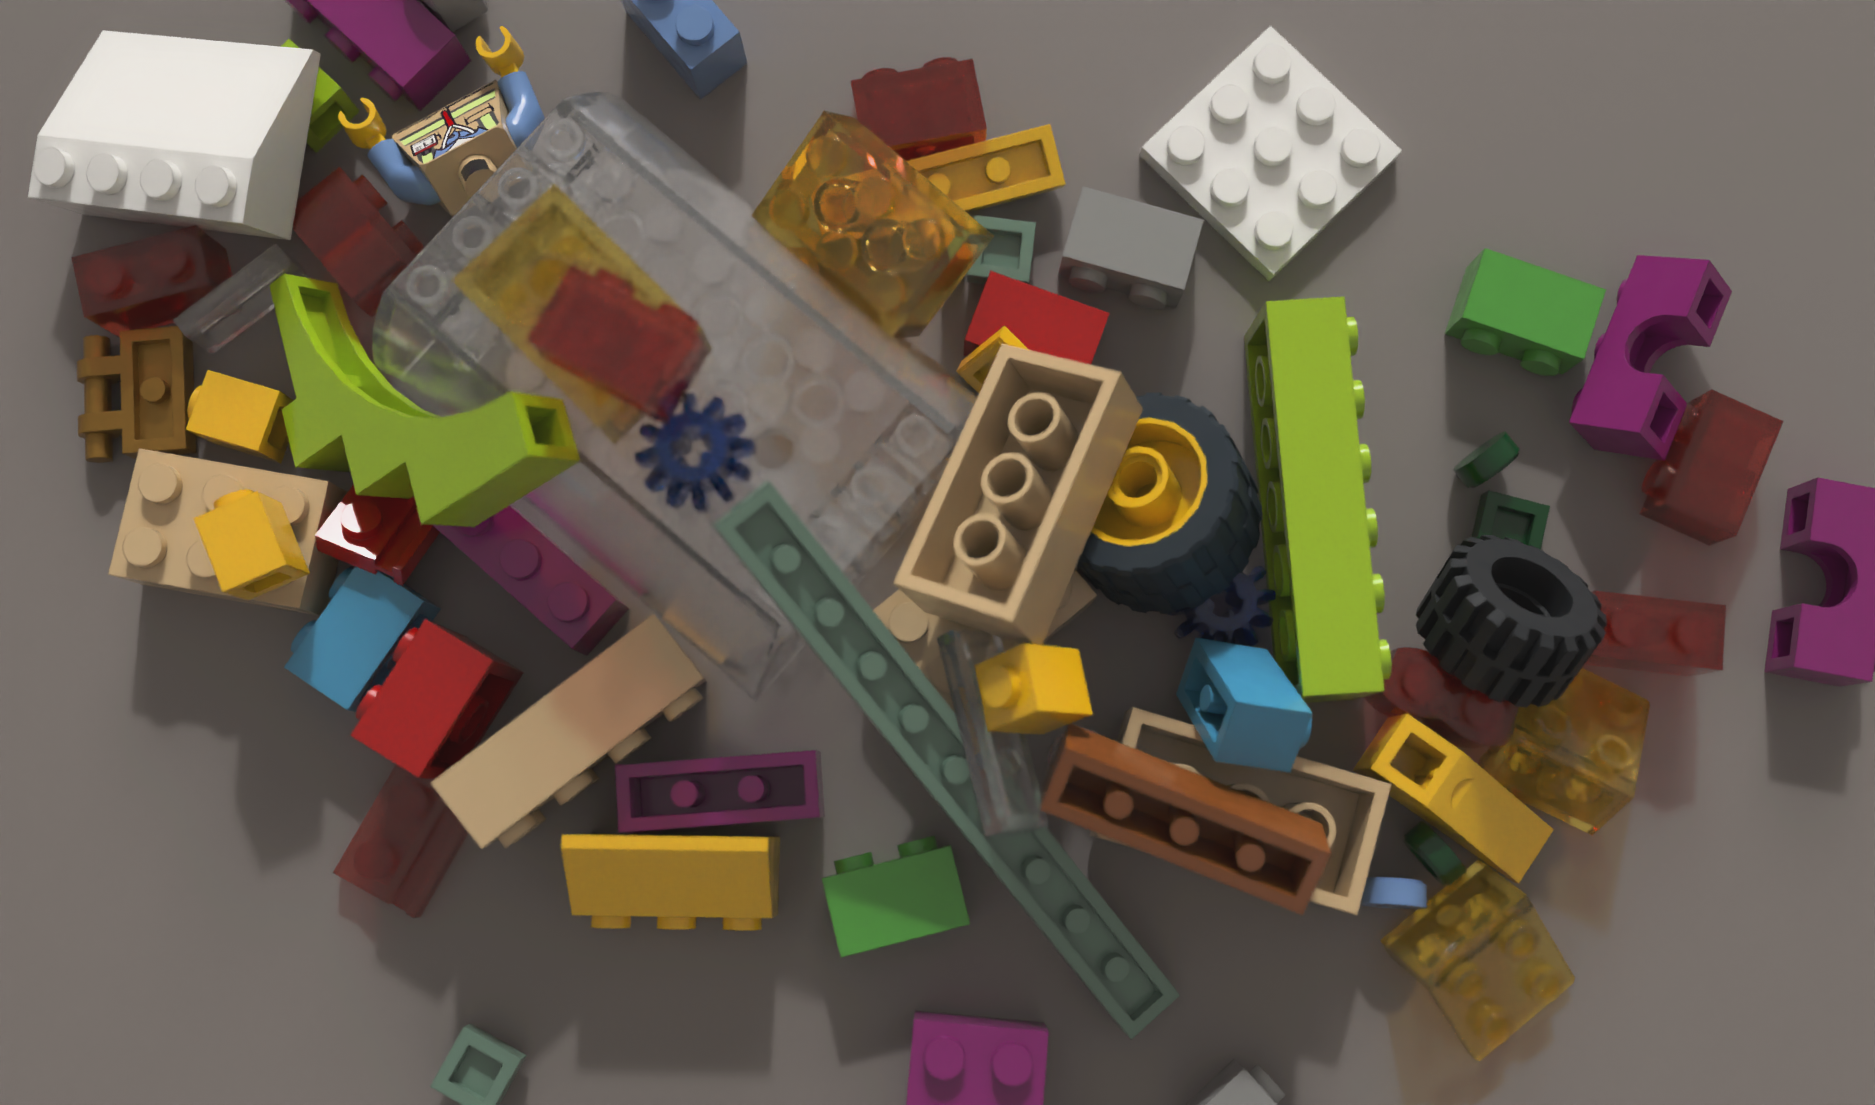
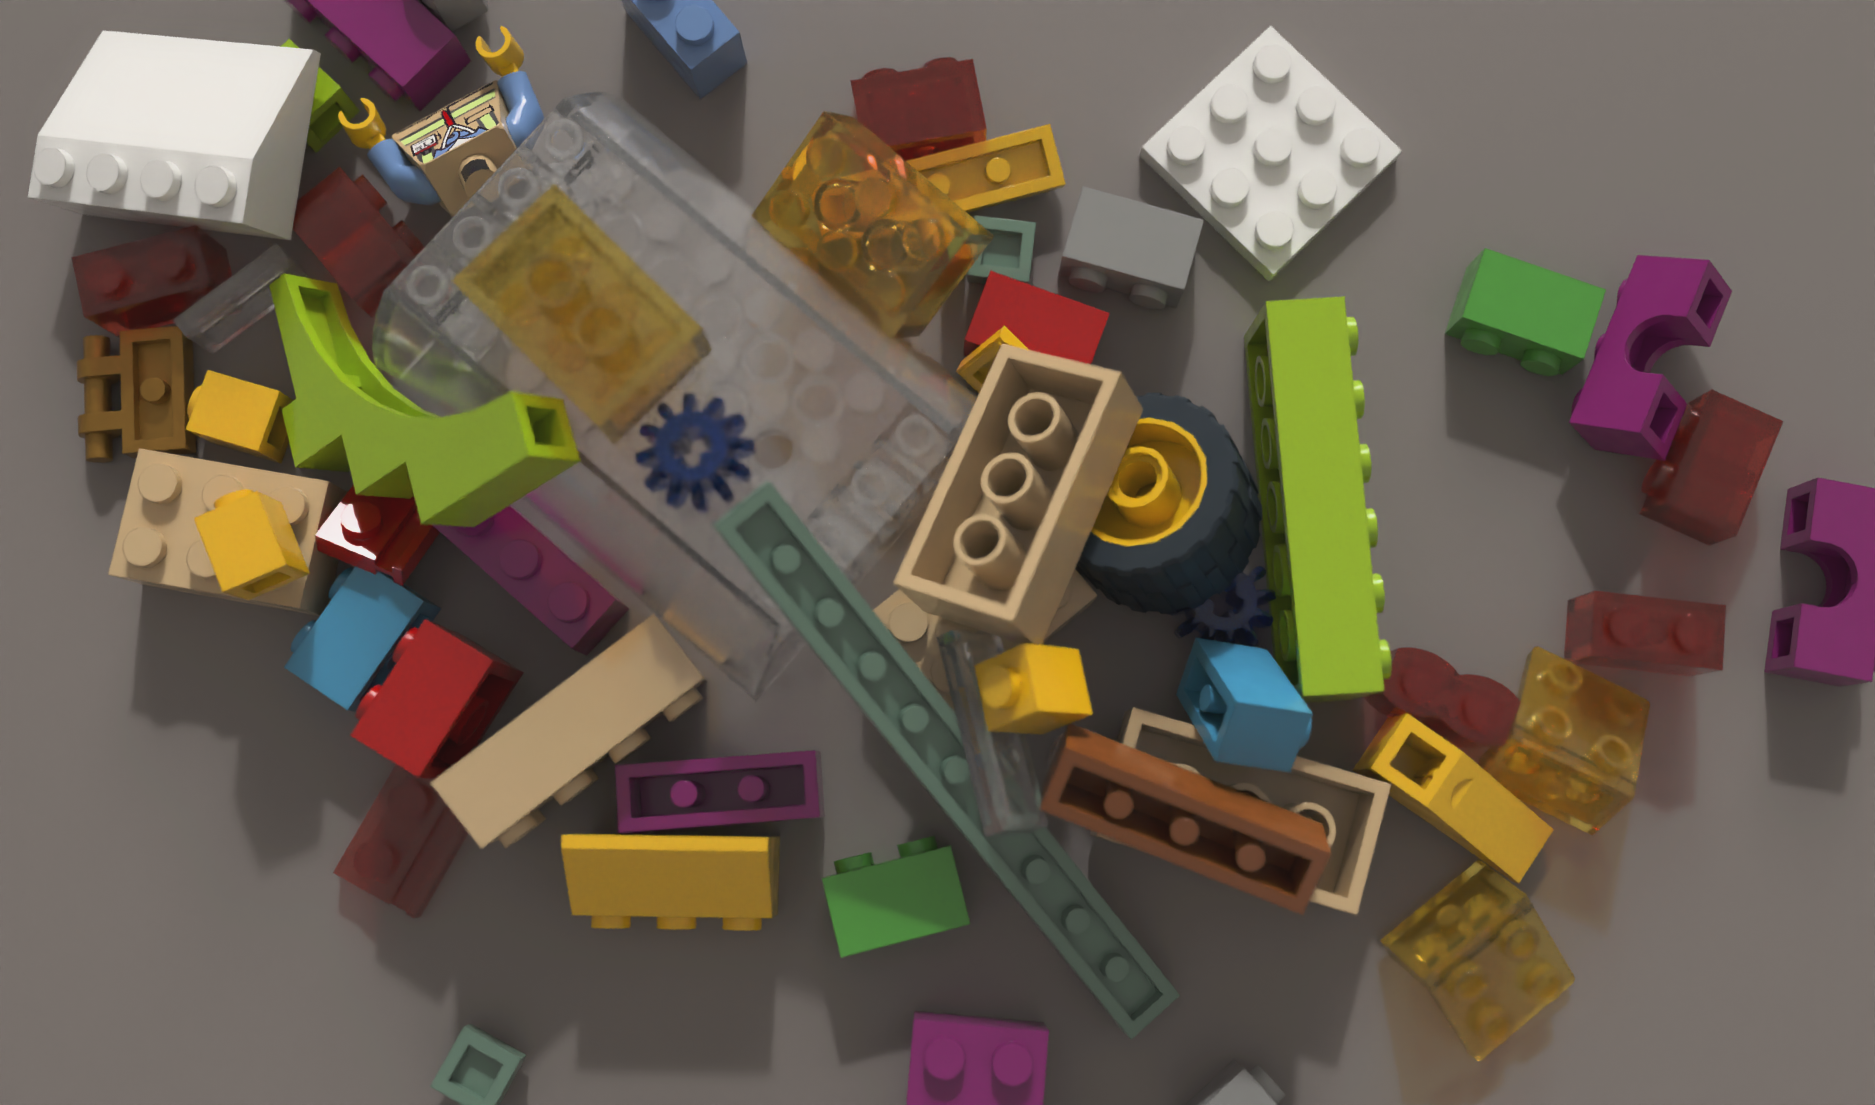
clear red brick [526,264,709,426] -> none
medium blue tile [1360,877,1427,909] -> none
dark green tile [1403,821,1467,886] -> none
black tyre [1416,535,1607,707] -> none
dark green tile [1453,431,1520,488] -> none
dark green tile [1471,490,1550,550] -> none

